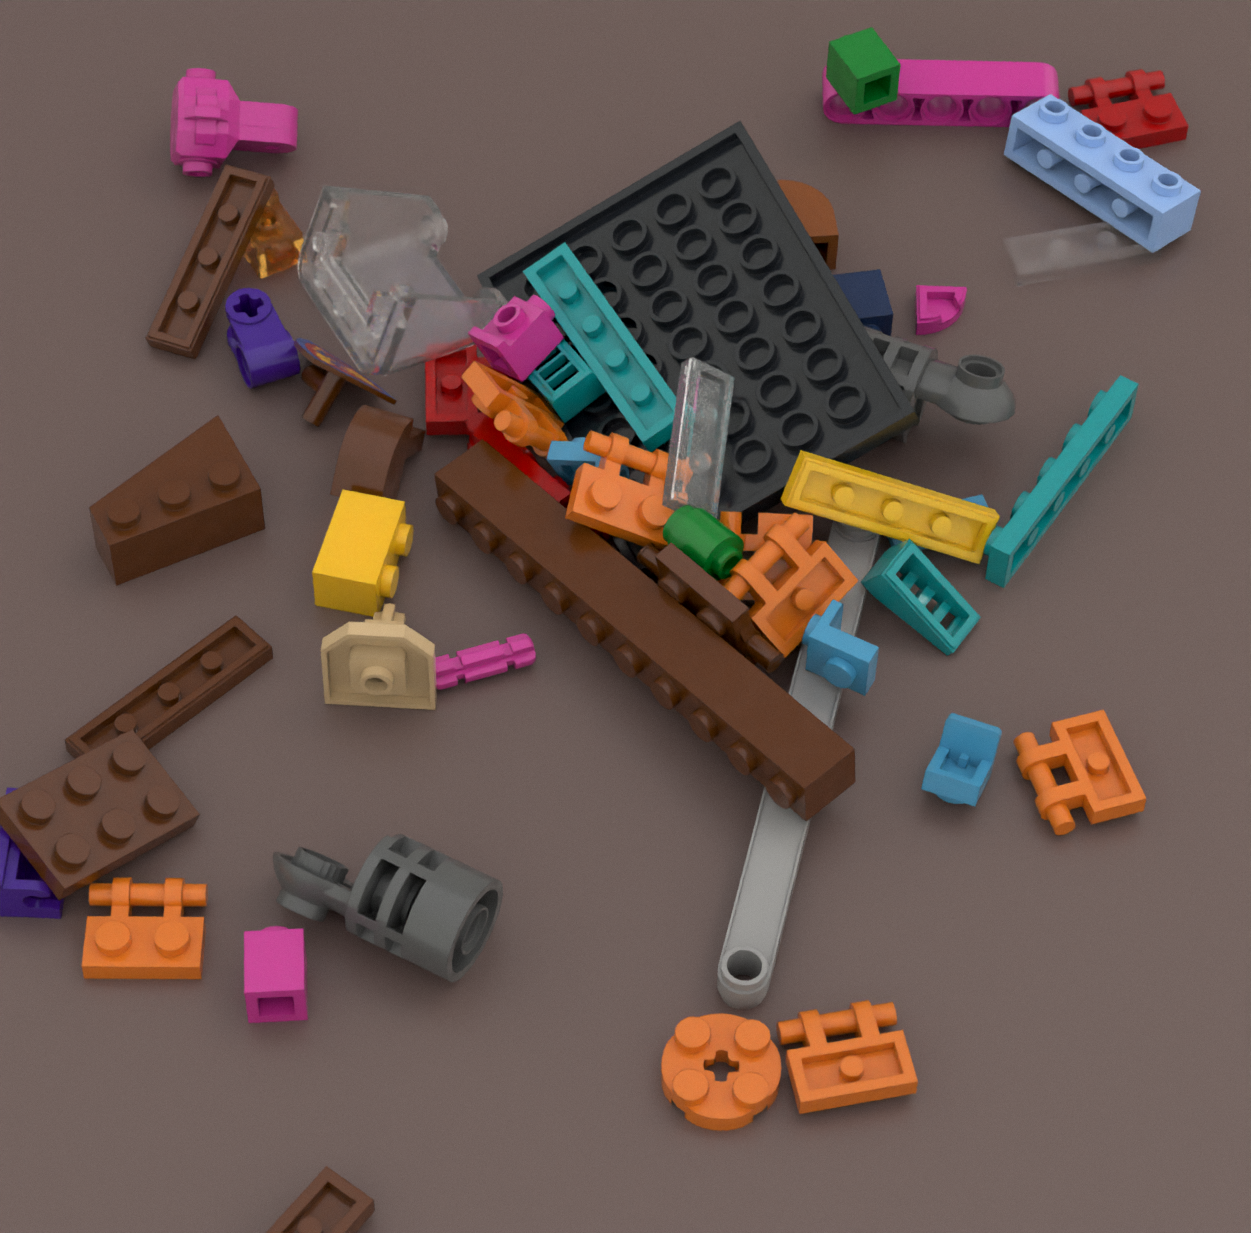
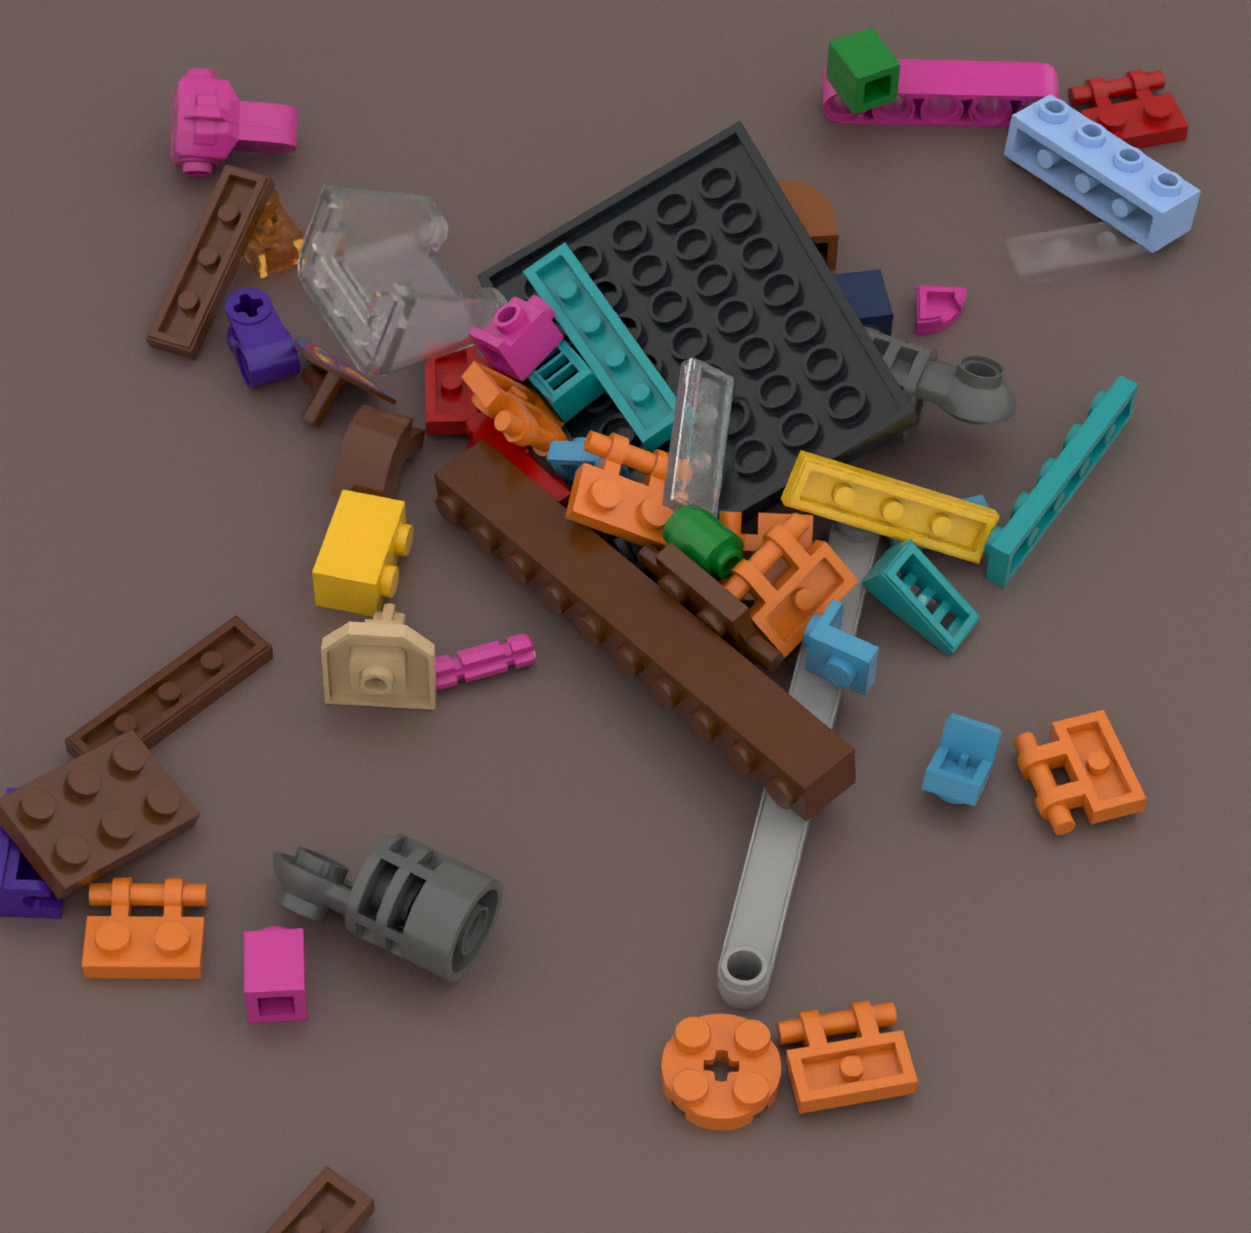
reddish brown wedge [89,415,265,586] -> none

